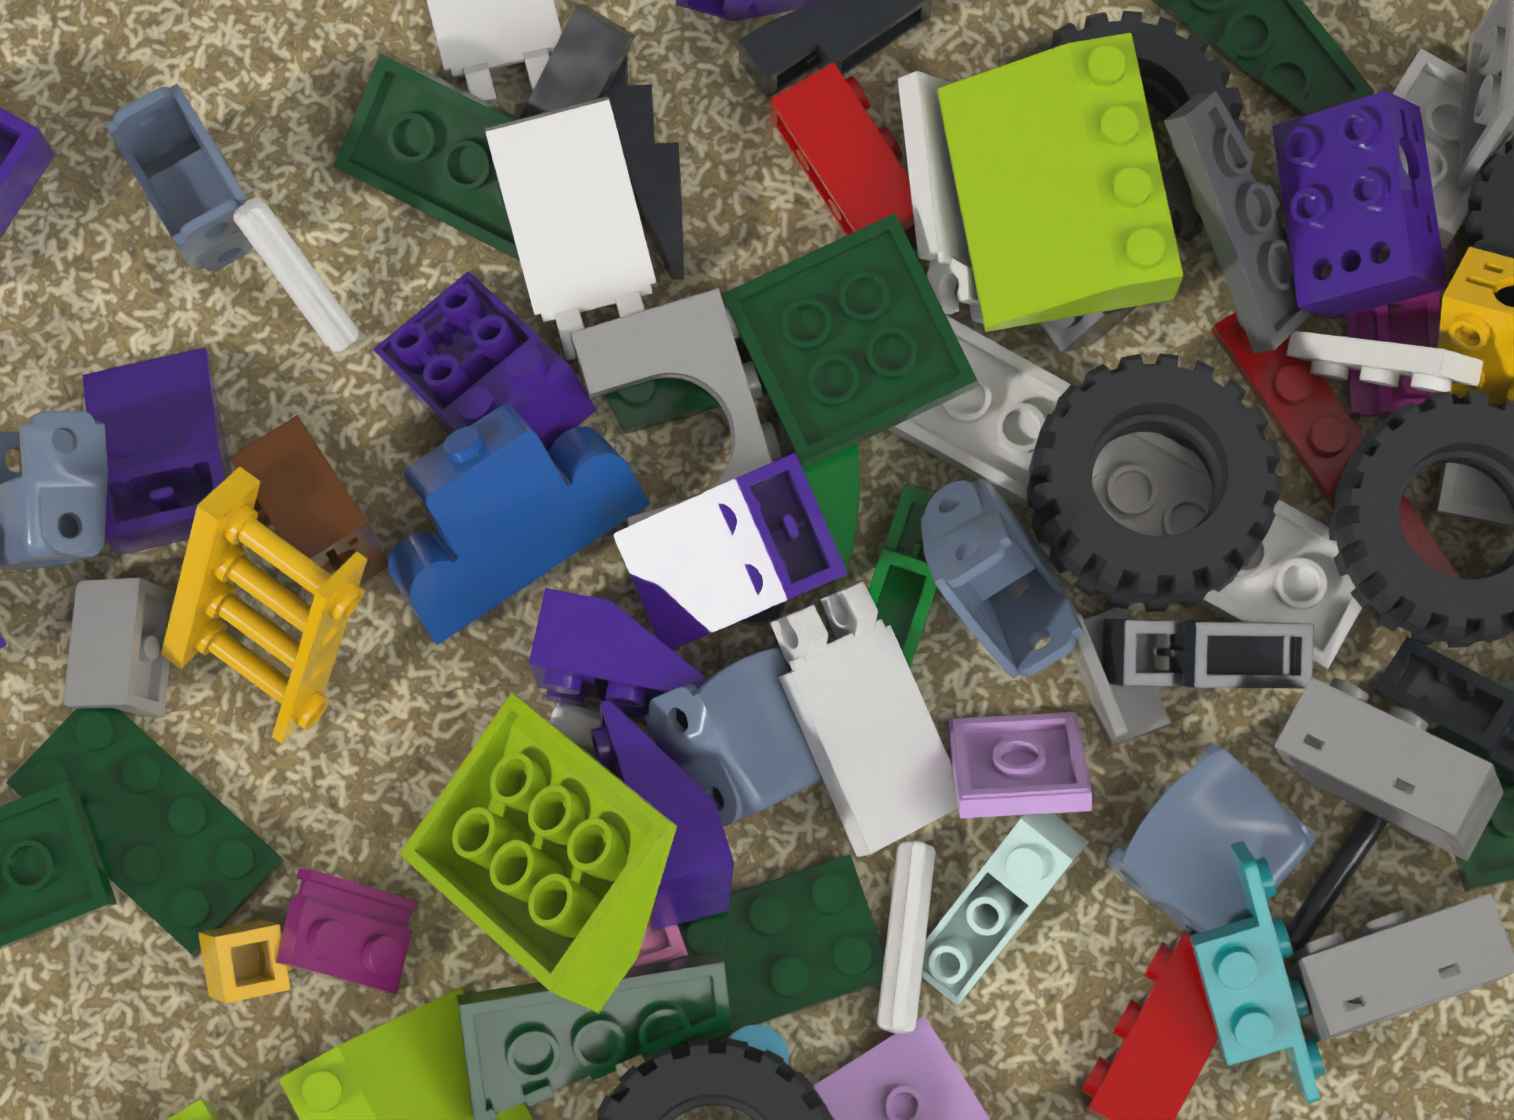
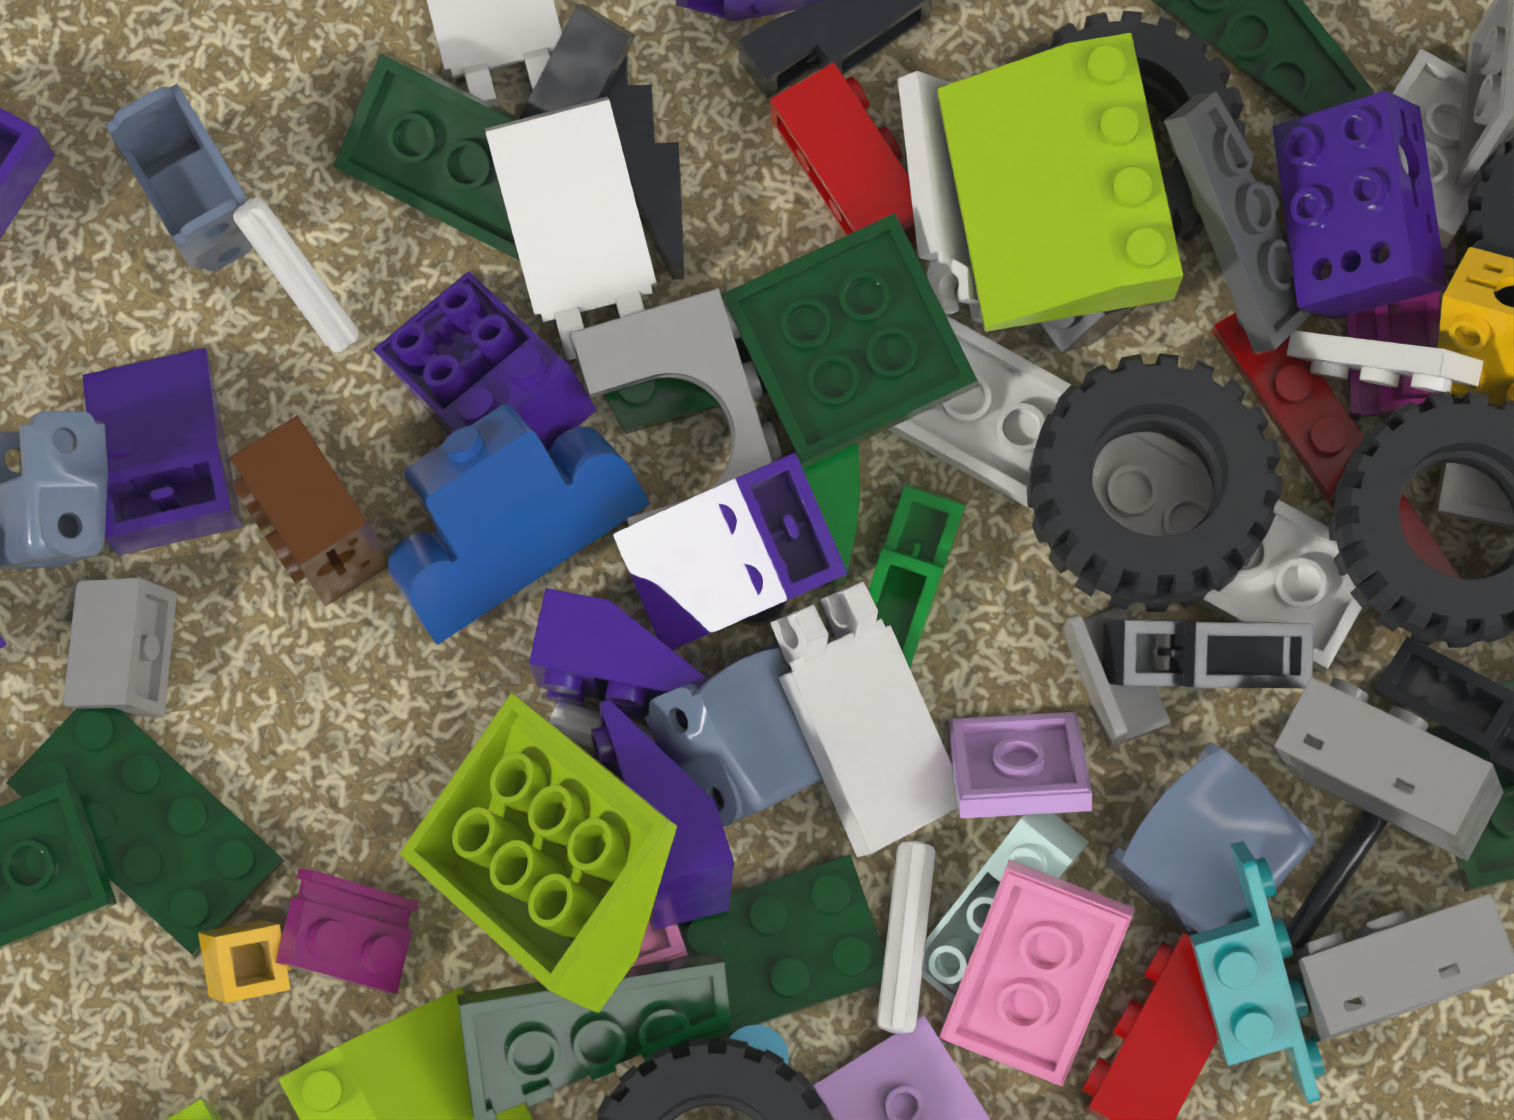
yellow fence [161,466,367,744] -> none
sand blue piece [921,479,1085,678] -> none
none -> bright pink tile [939,860,1134,1086]

